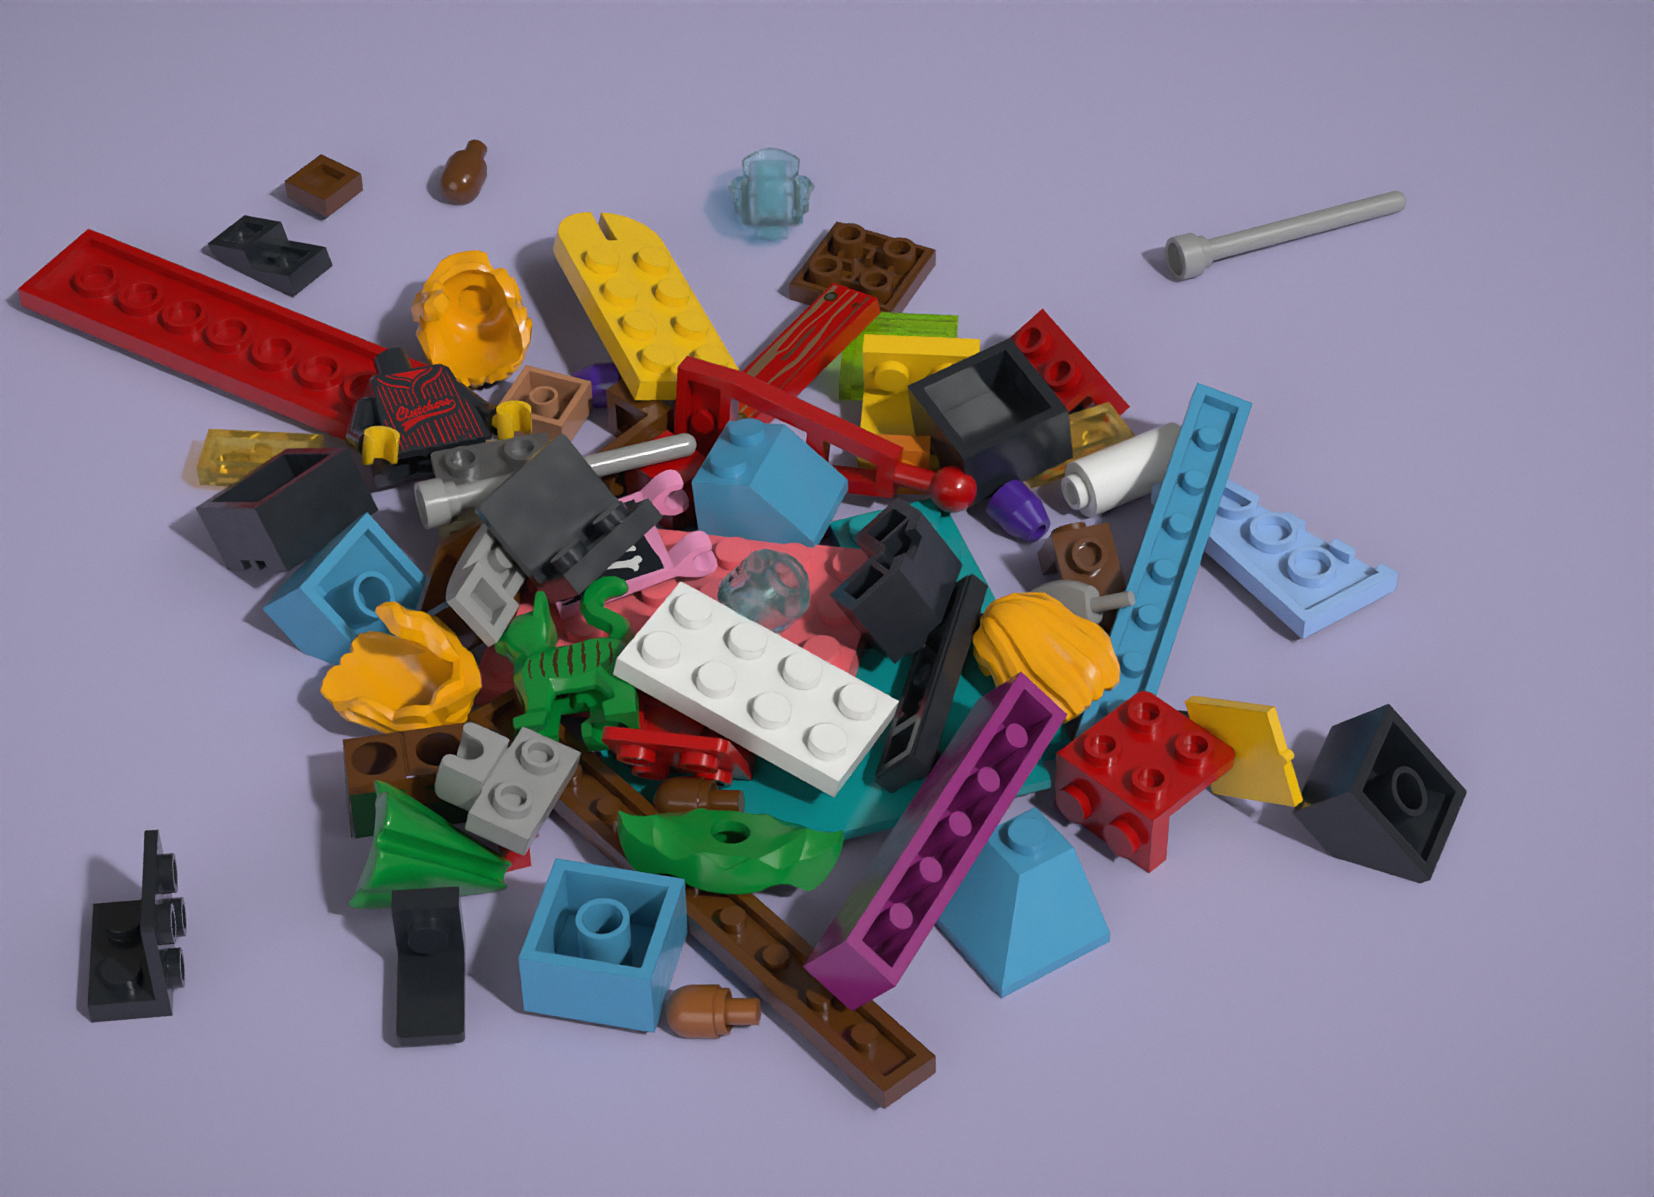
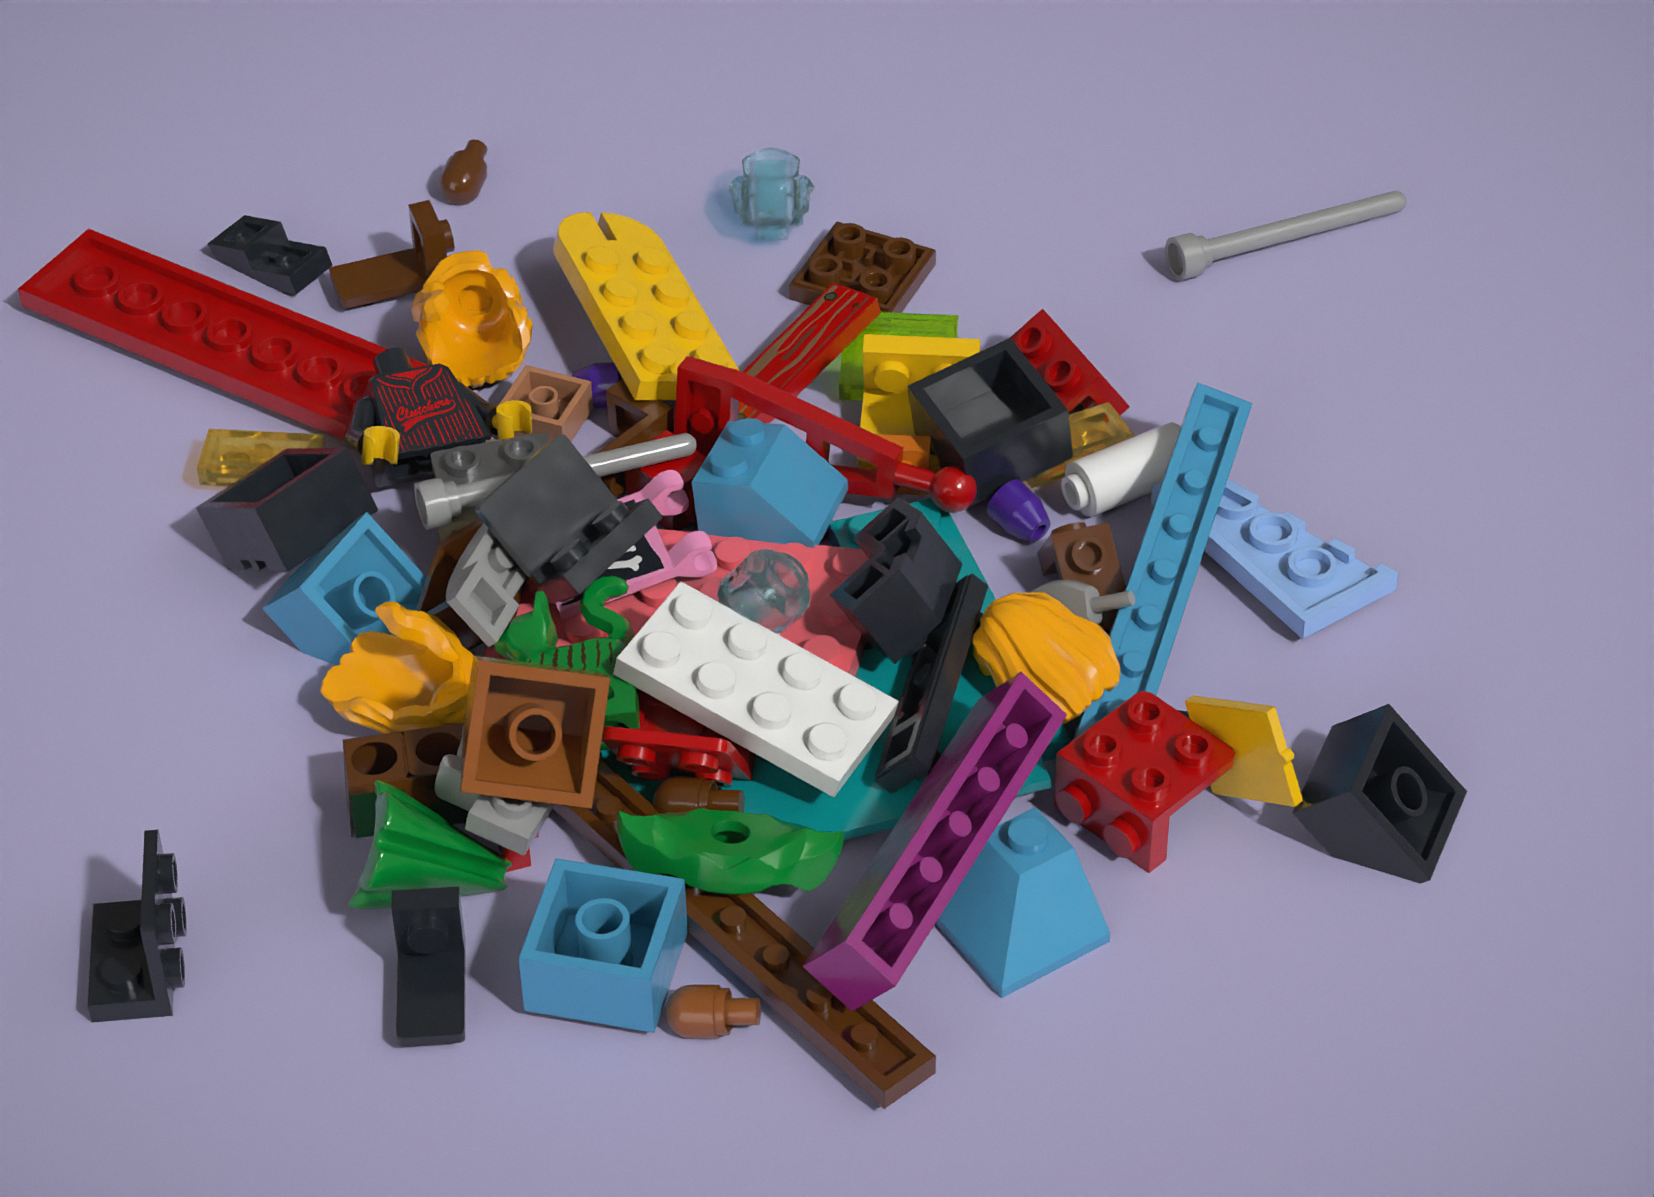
reddish brown plate [285,154,363,217] -> none
none -> reddish brown bracket [329,200,455,308]
none -> dark orange slope [460,655,610,809]

